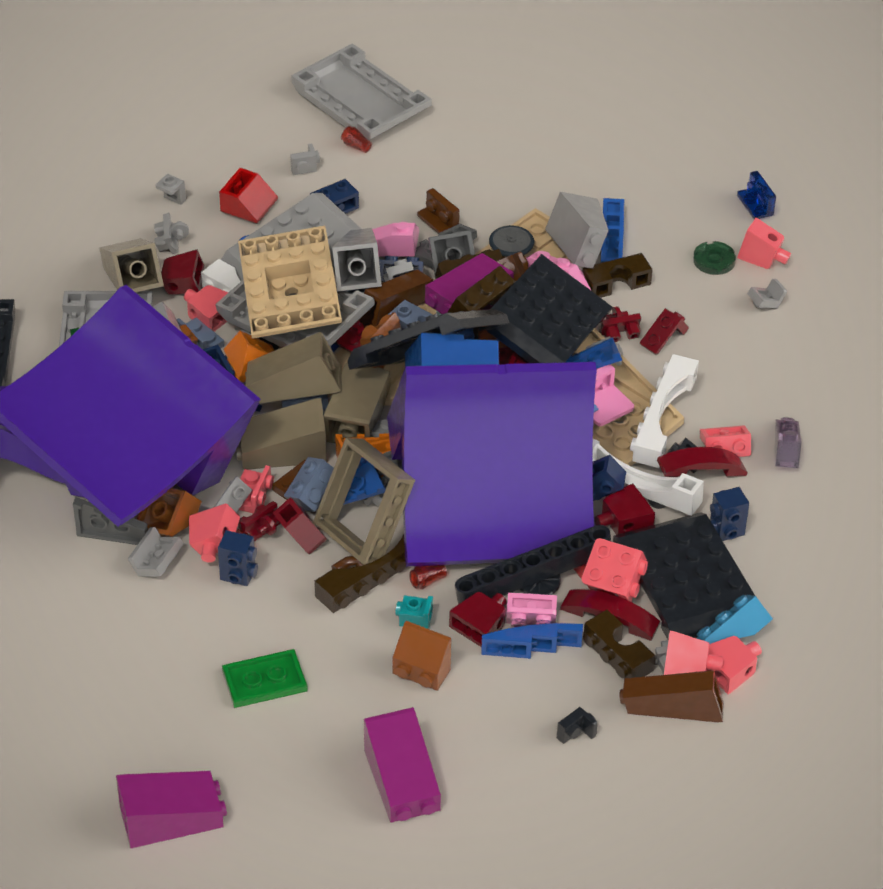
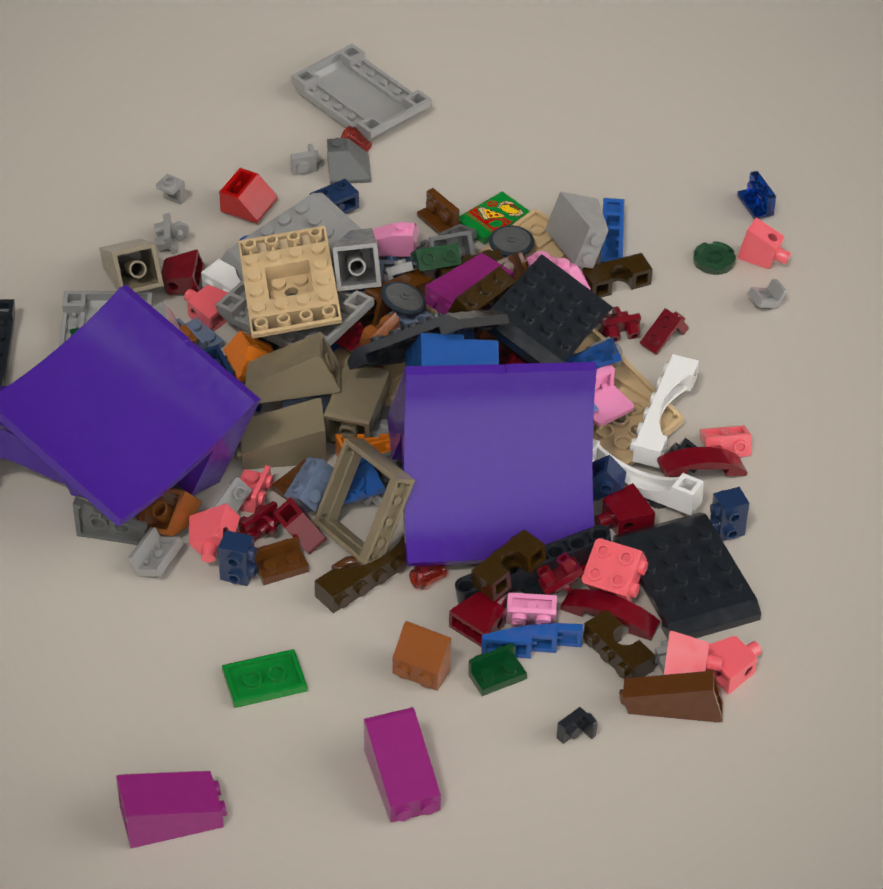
teal brick [395,595,433,629] -> none
dark azure slope [697,595,773,644] -> none
clear purple slope [775,417,801,468] -> none
none -> reddish brown bracket [255,536,309,585]
none -> dark grey slope [327,138,371,184]
none -> dark grey wheel [381,281,426,316]
none -> dark green bracket [410,243,462,271]
none -> tile [459,191,530,245]
none -> dark green bracket [468,643,527,696]
none -> dark brown arch [471,529,547,601]
none -> dark red hips [537,552,584,595]

